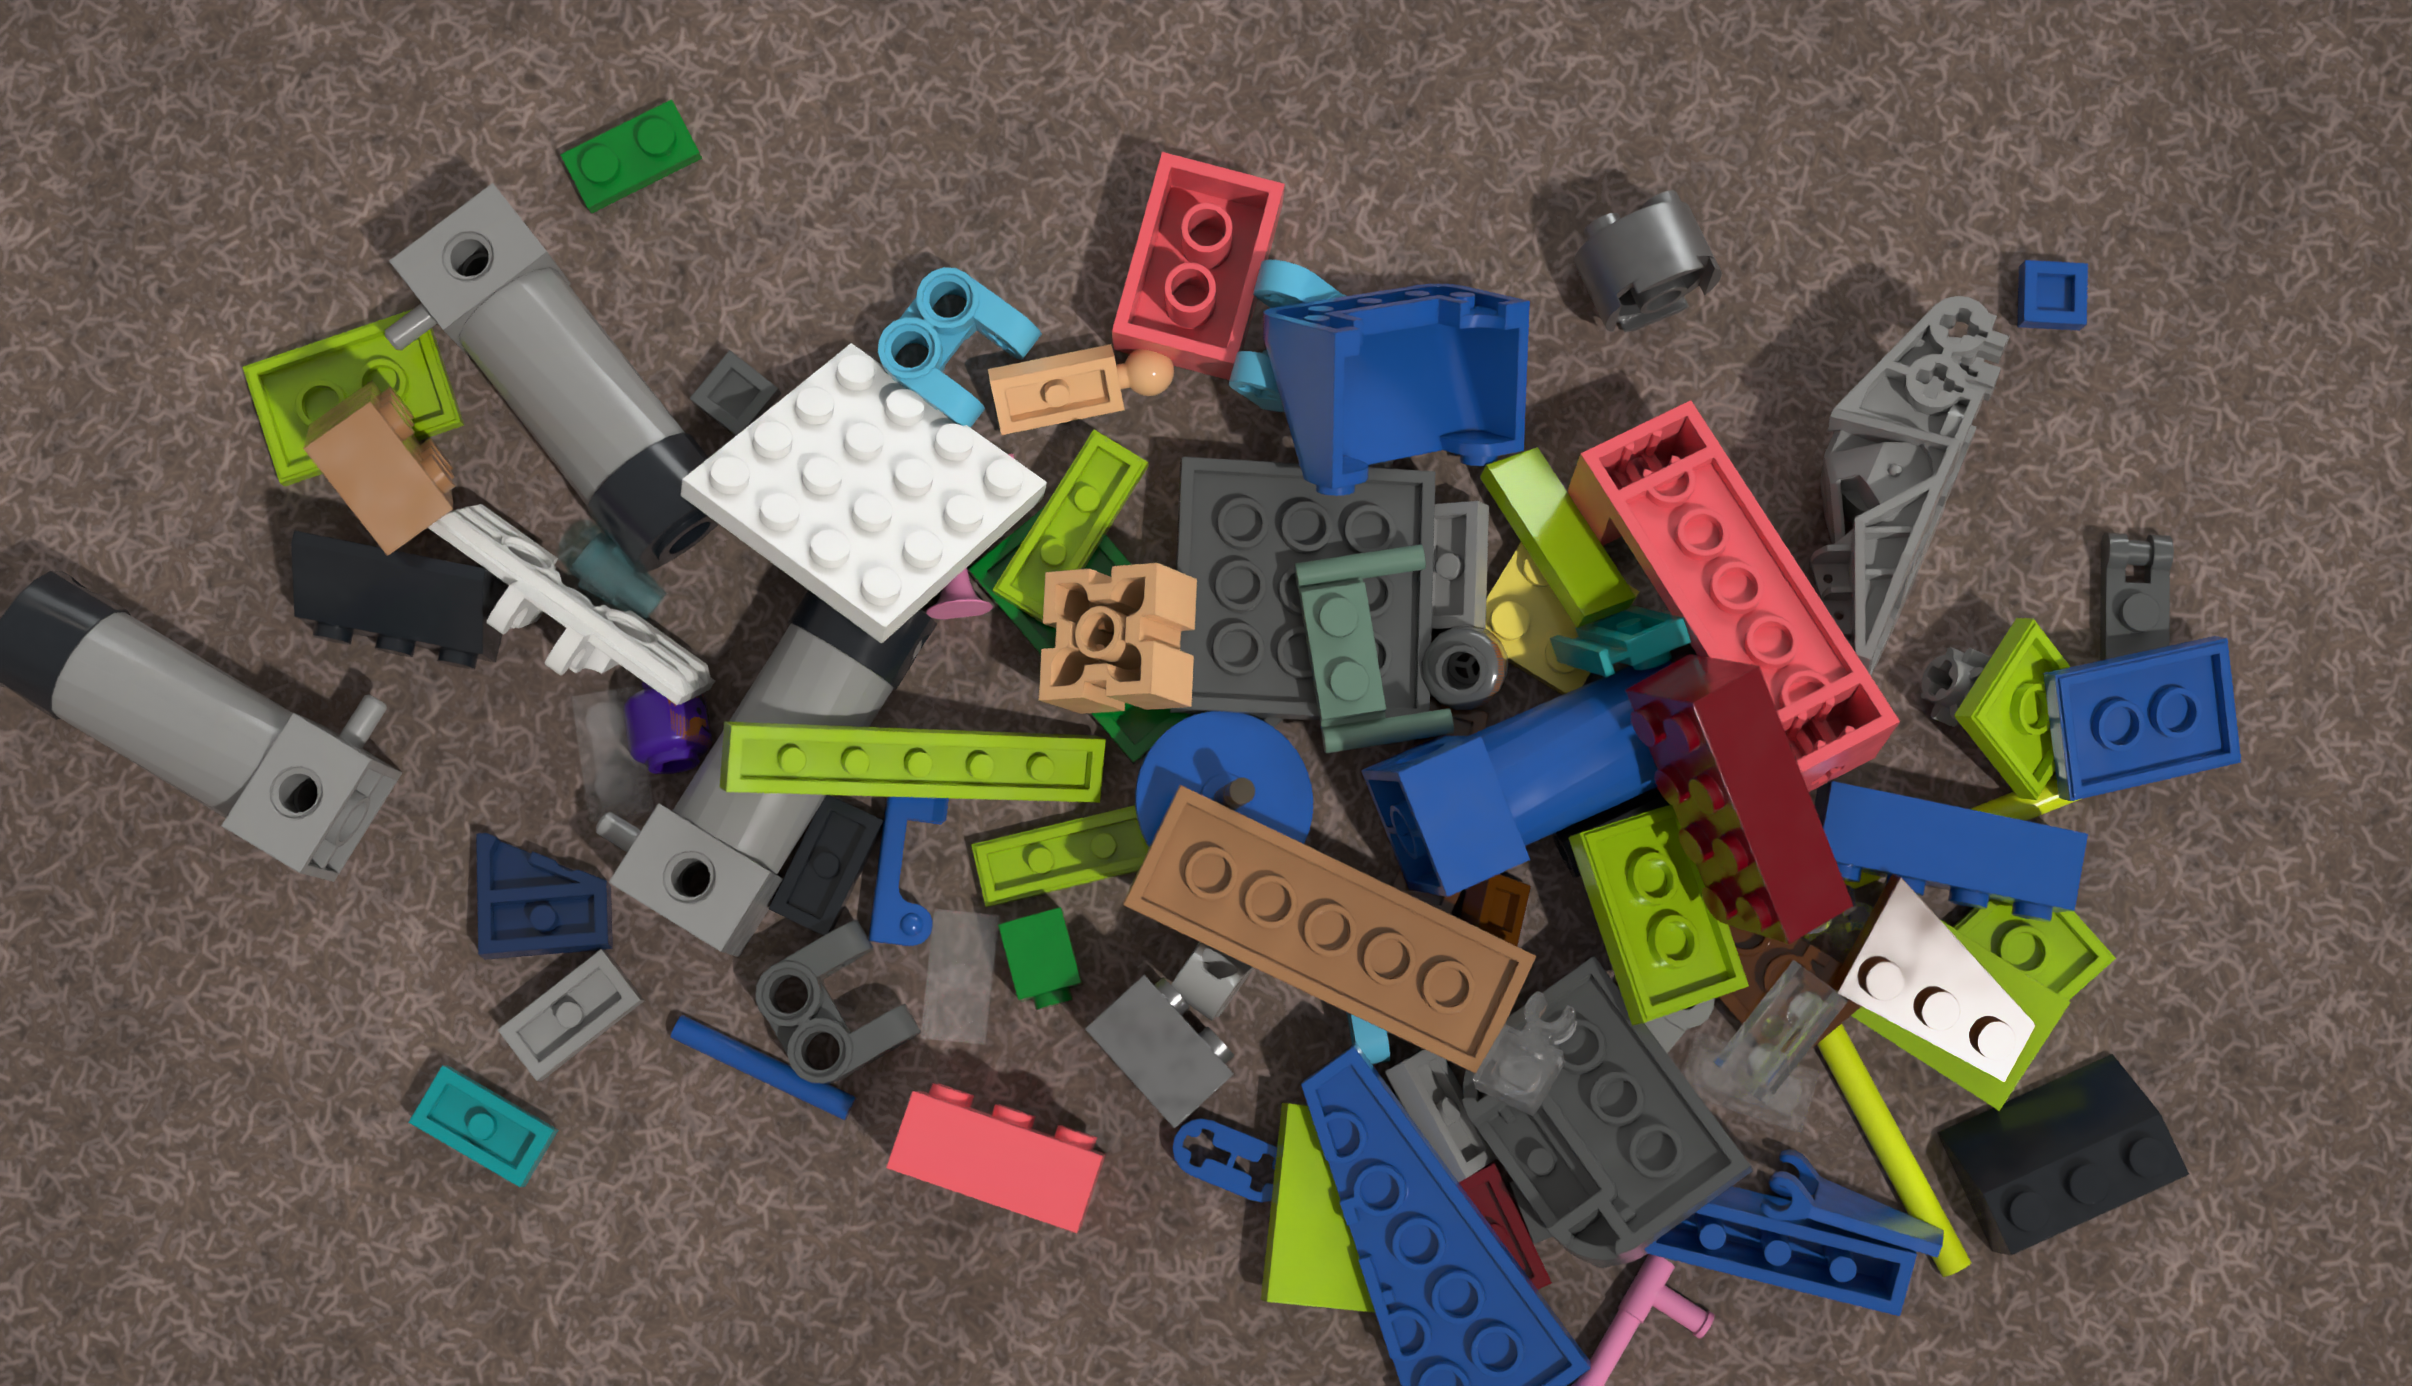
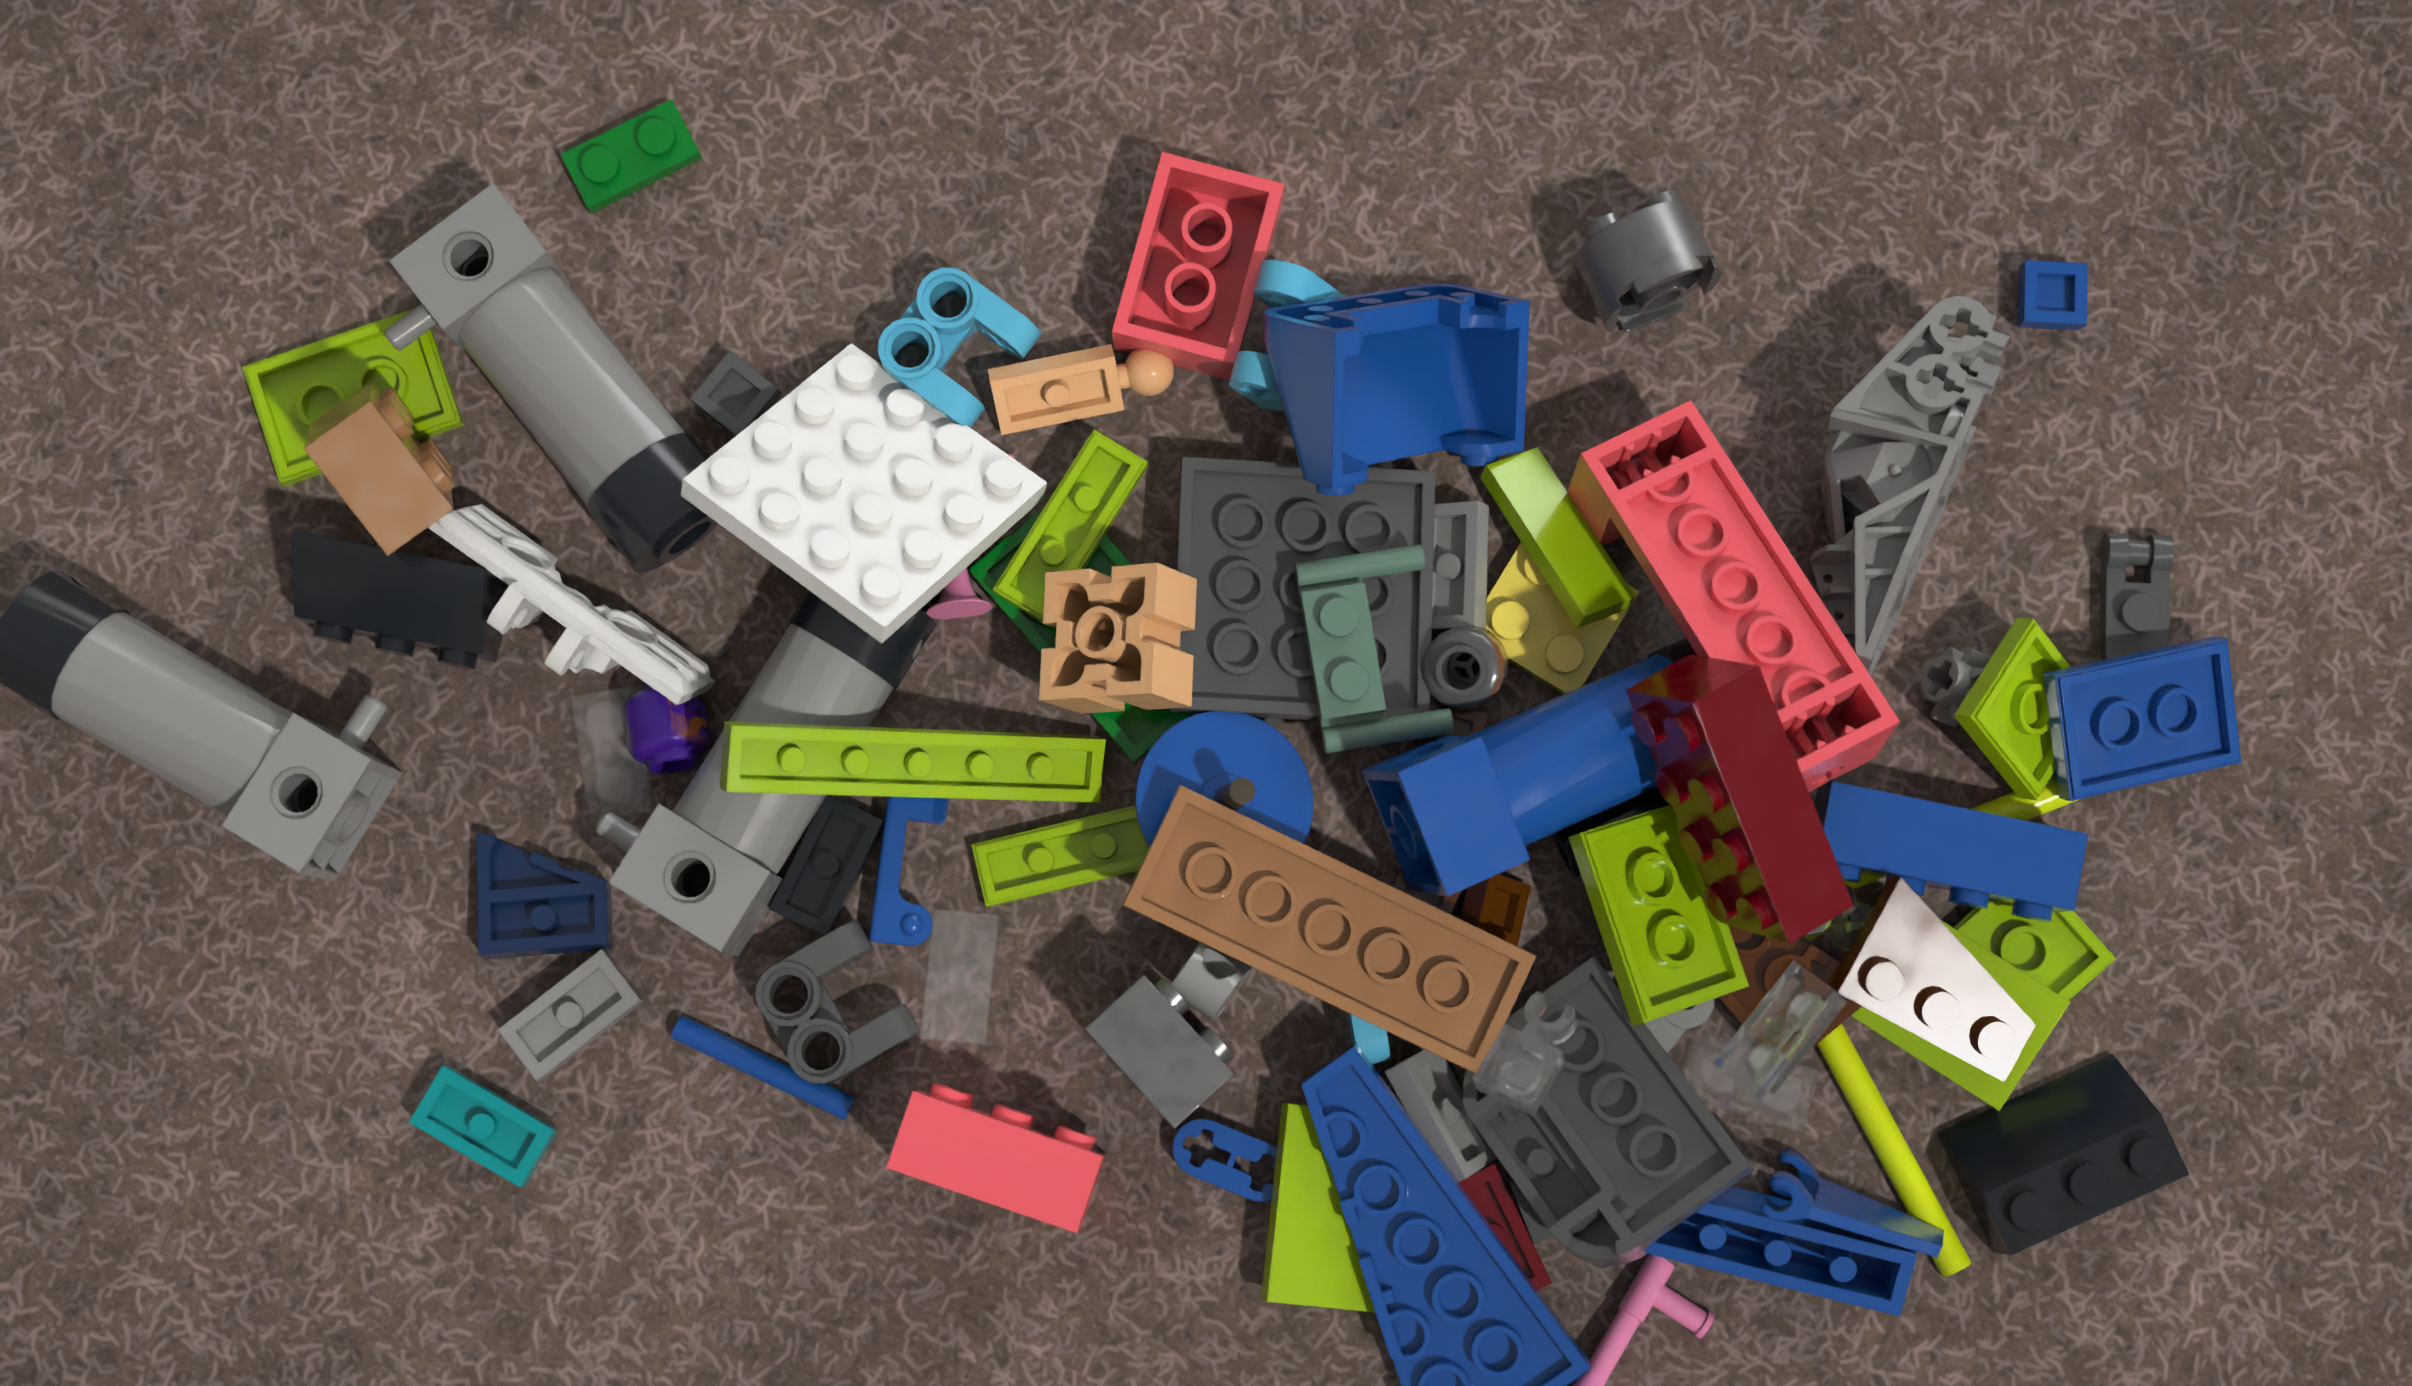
clear light blue cone [569,532,668,621] -> none
green brick [998,907,1083,1010] -> none
teal plate [1550,605,1691,677] -> none

